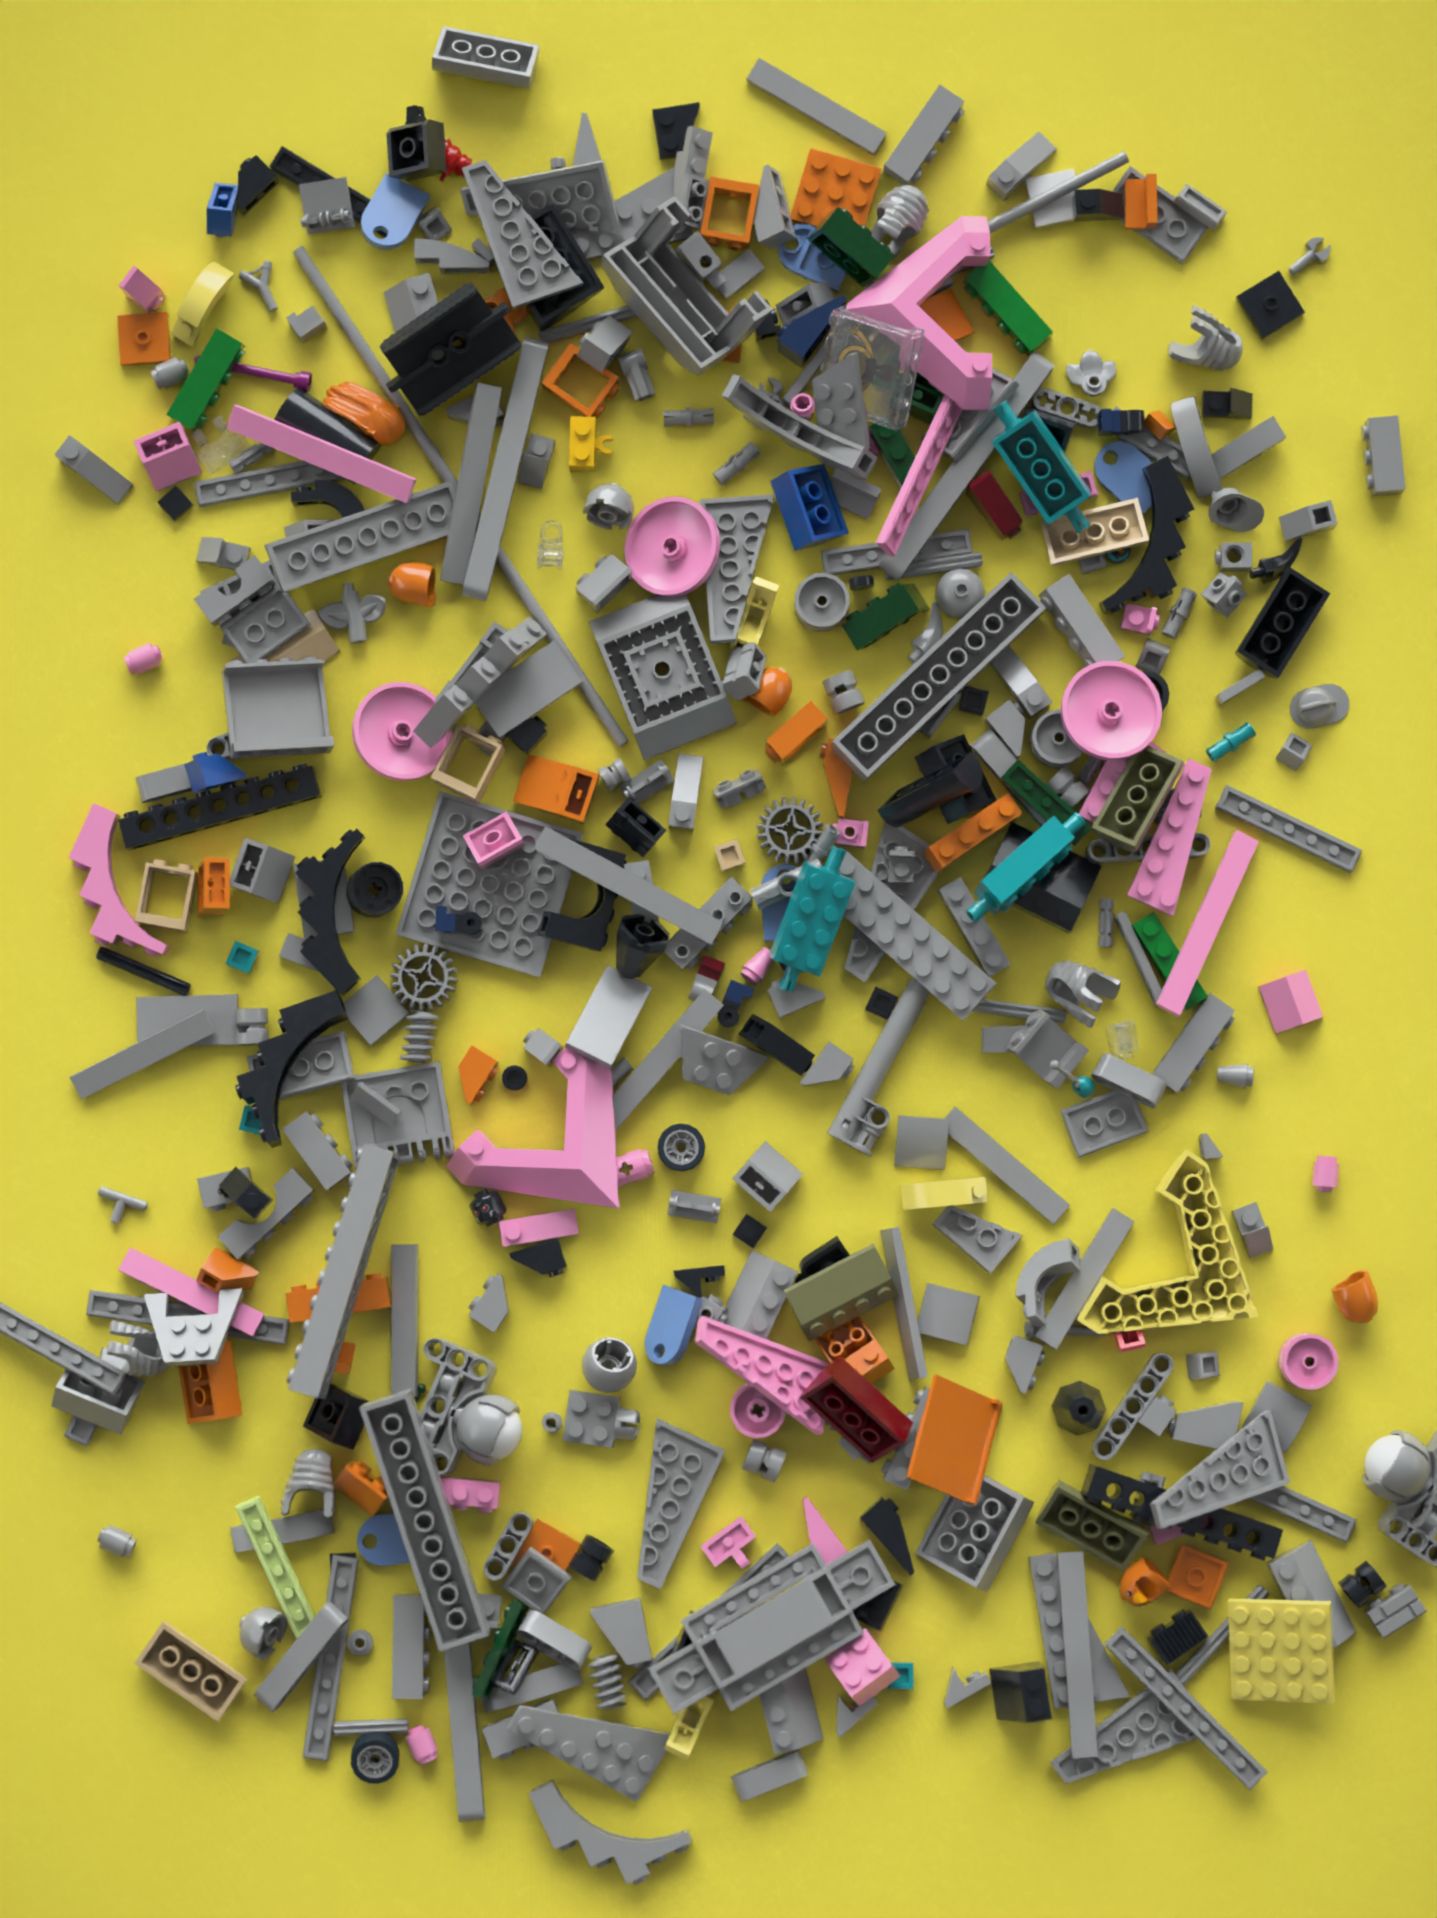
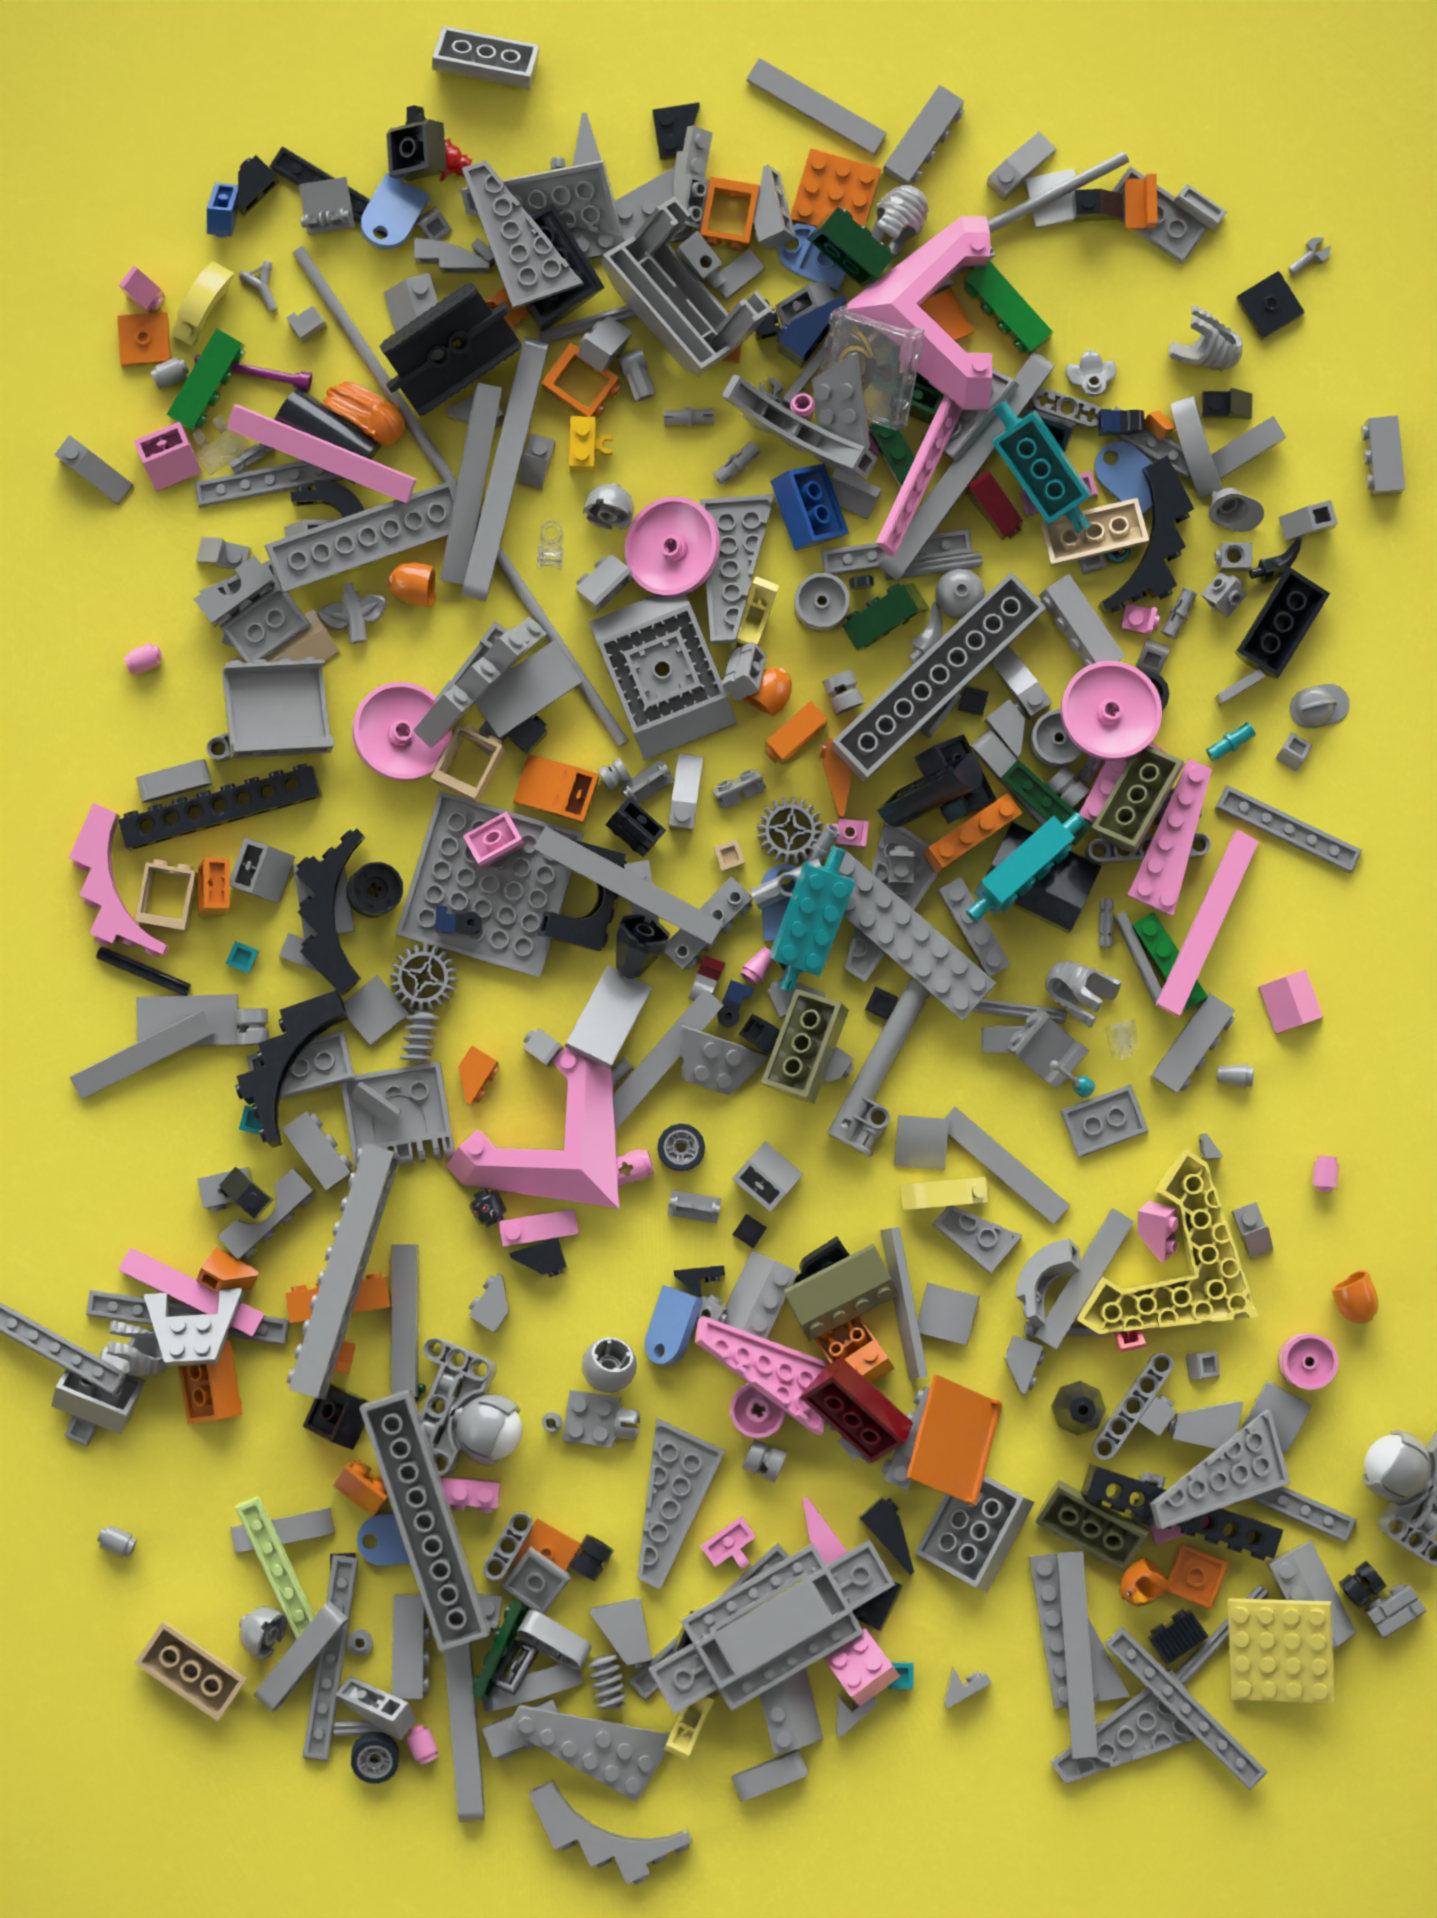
light grey piece [98,1186,148,1224] -> none
black tile [158,486,193,521] -> none
blue slope [184,752,247,793] -> none
light grey hair [280,1449,336,1519] -> none
black tile [502,1065,527,1091] -> none
black slope [989,1661,1052,1723] -> none
light grey beam [1091,1053,1168,1108] -> none
none -> light grey slope [335,1676,416,1740]
none -> olive slope [761,989,849,1104]
none -> bright pink slope [1137,1201,1179,1263]

